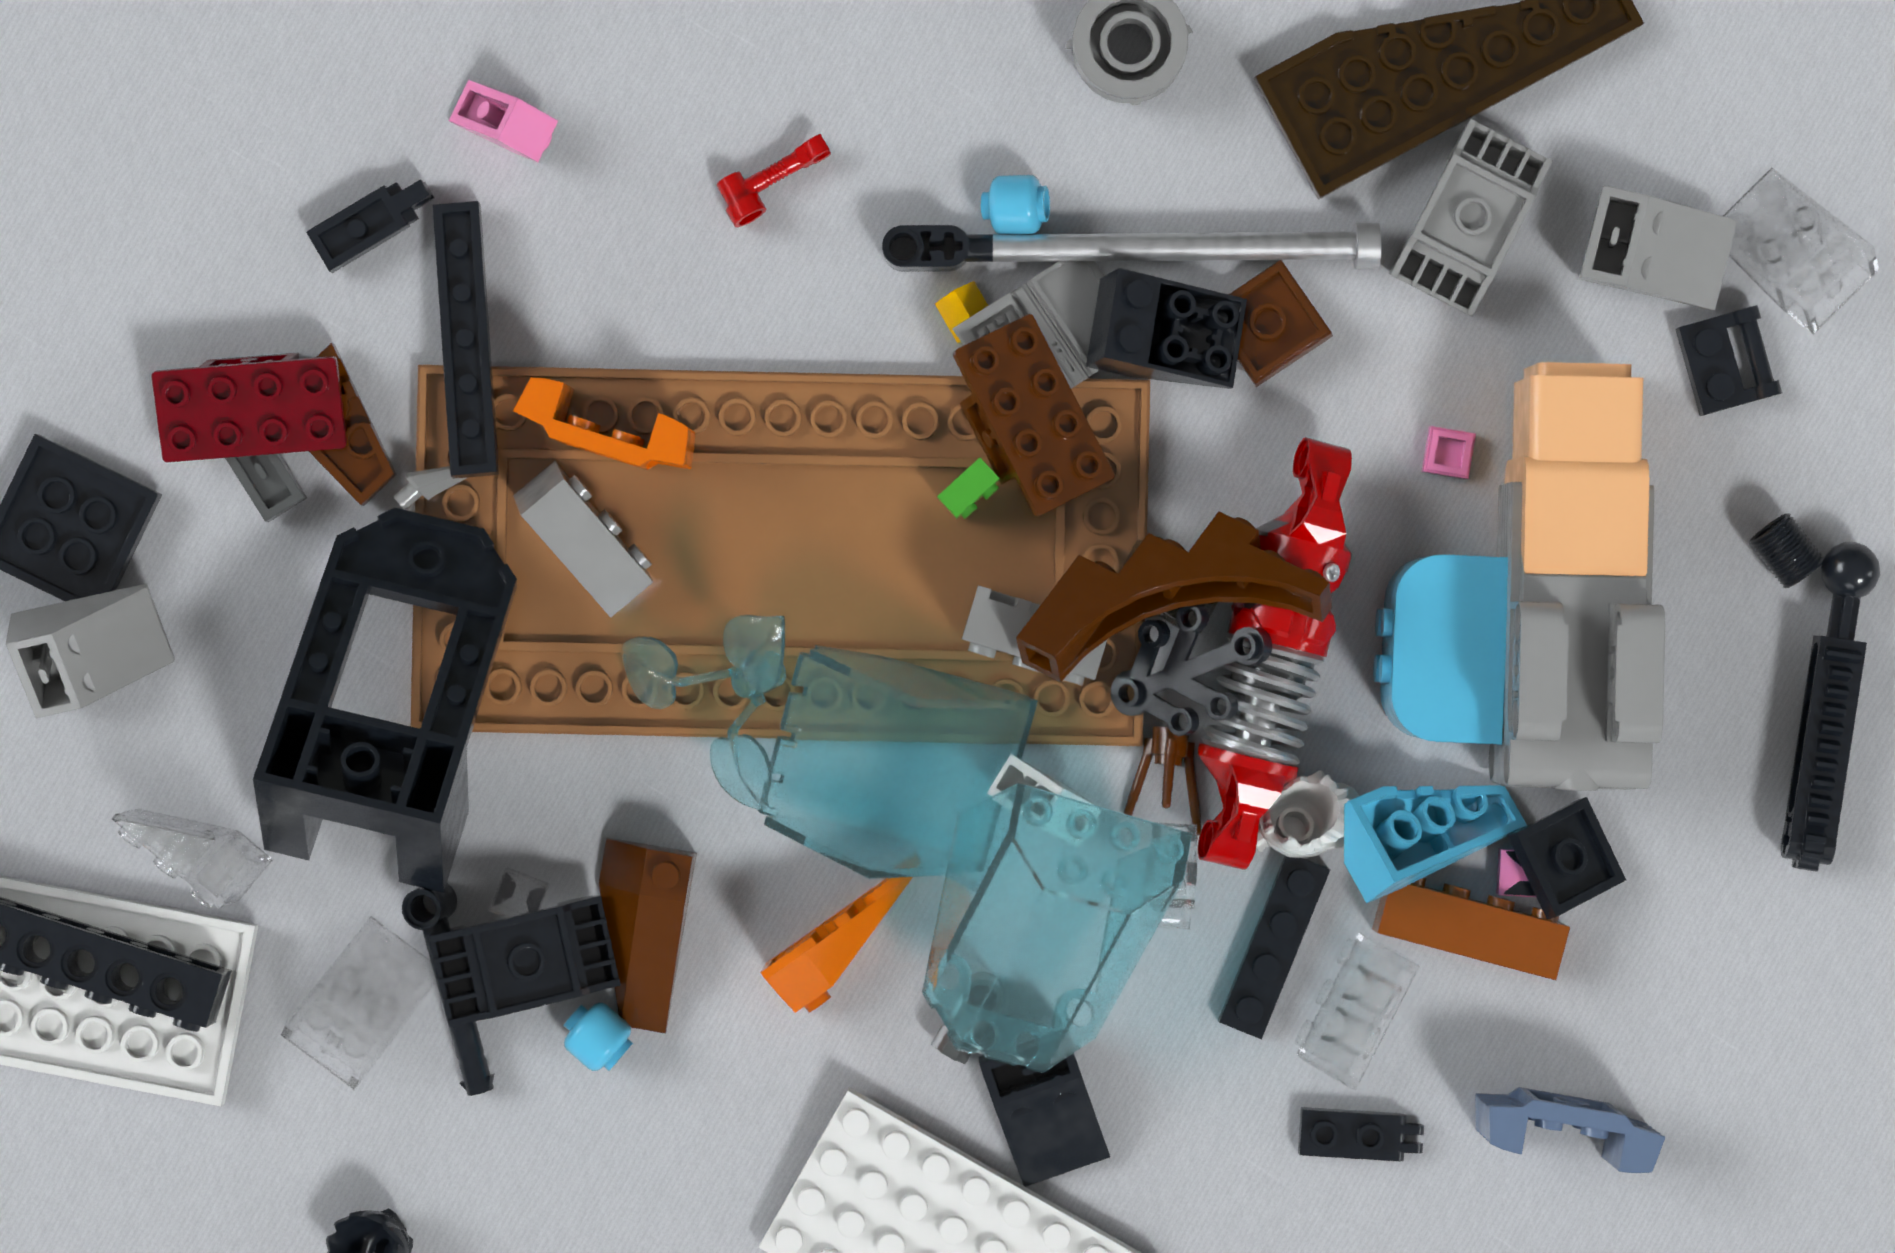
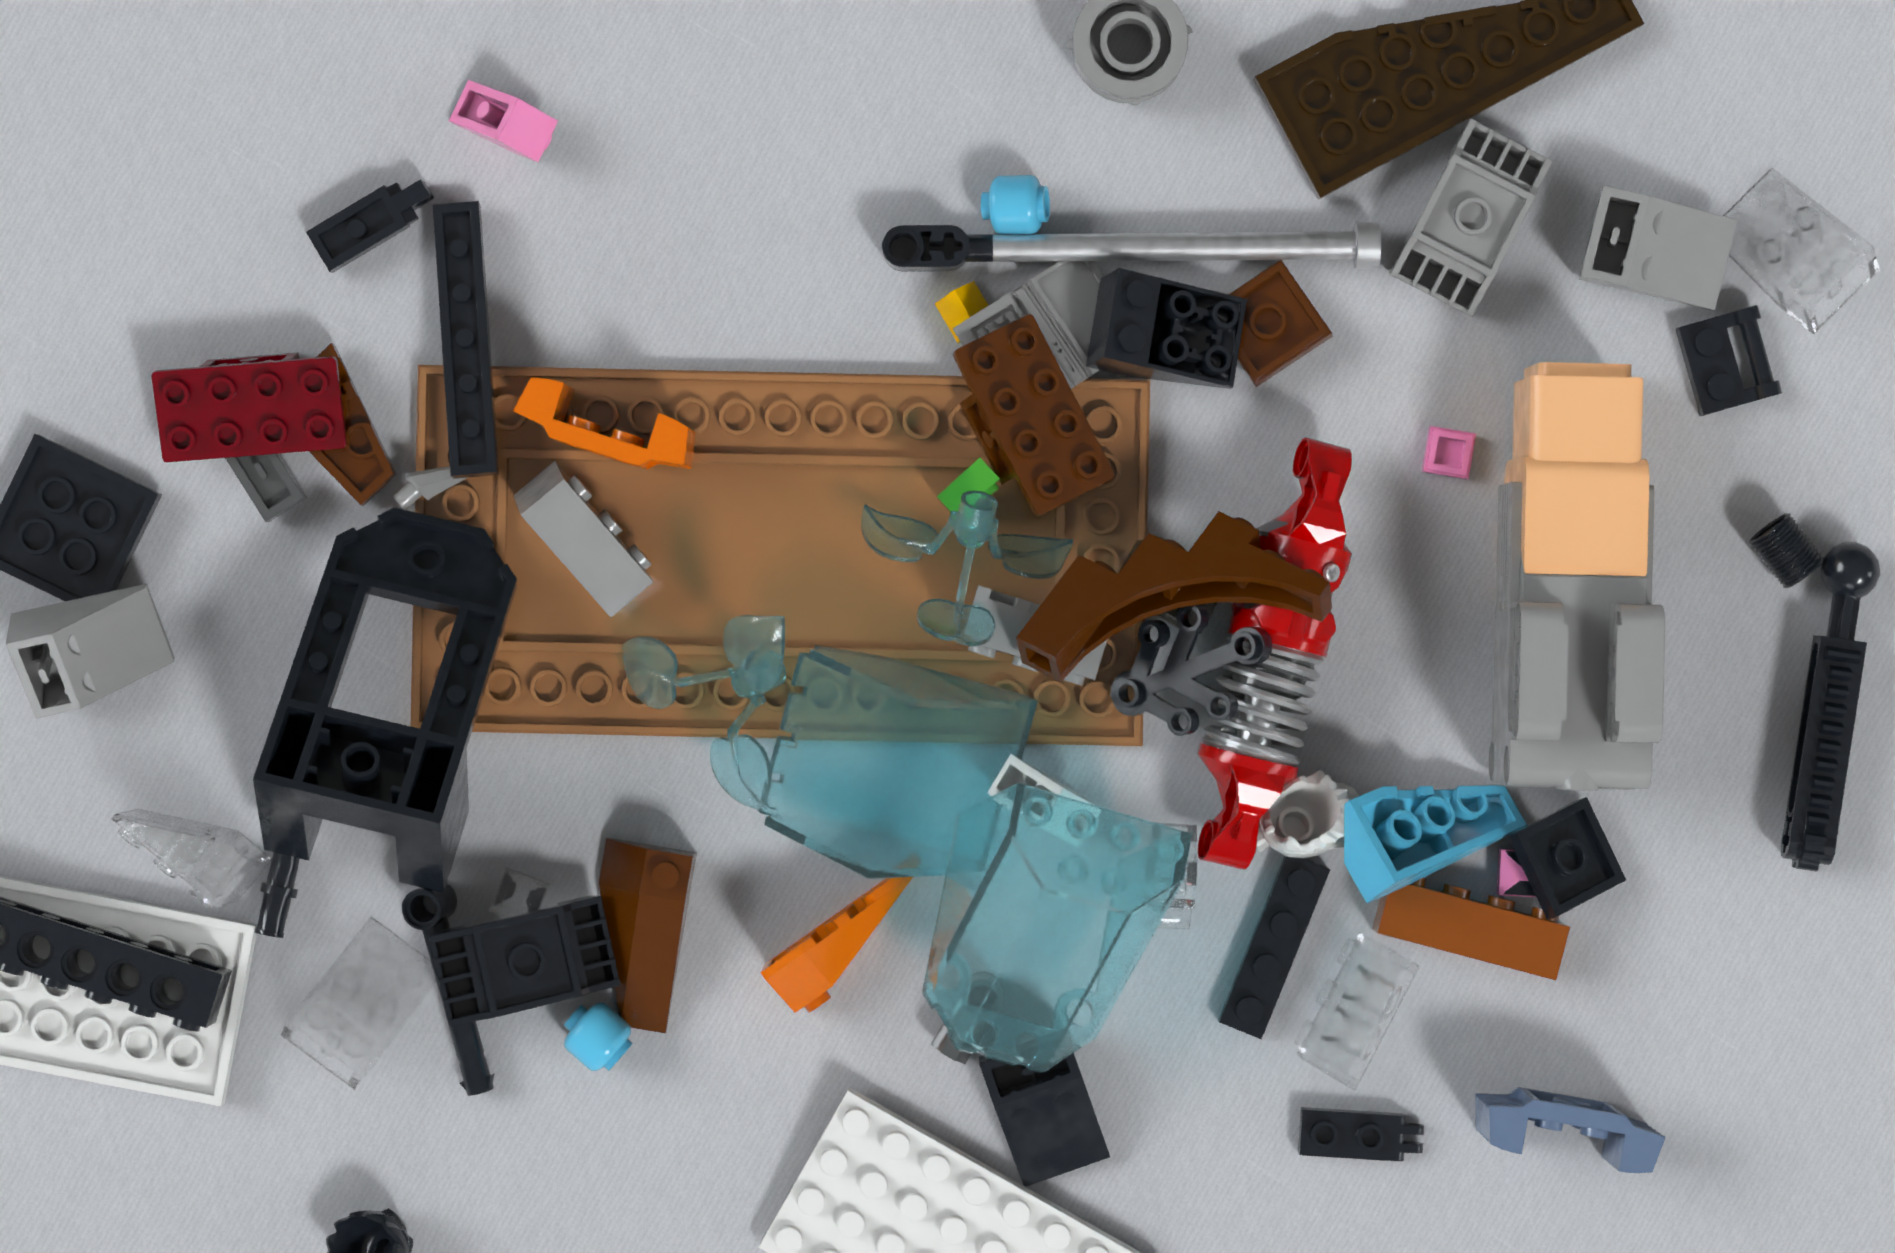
red brick [717,134,831,228] -> none
reddish brown plant [1124,727,1202,835] -> none
medium azure brick [1373,555,1508,745] -> none
none -> black pin [255,852,300,938]
none -> clear light blue plant [861,491,1073,646]

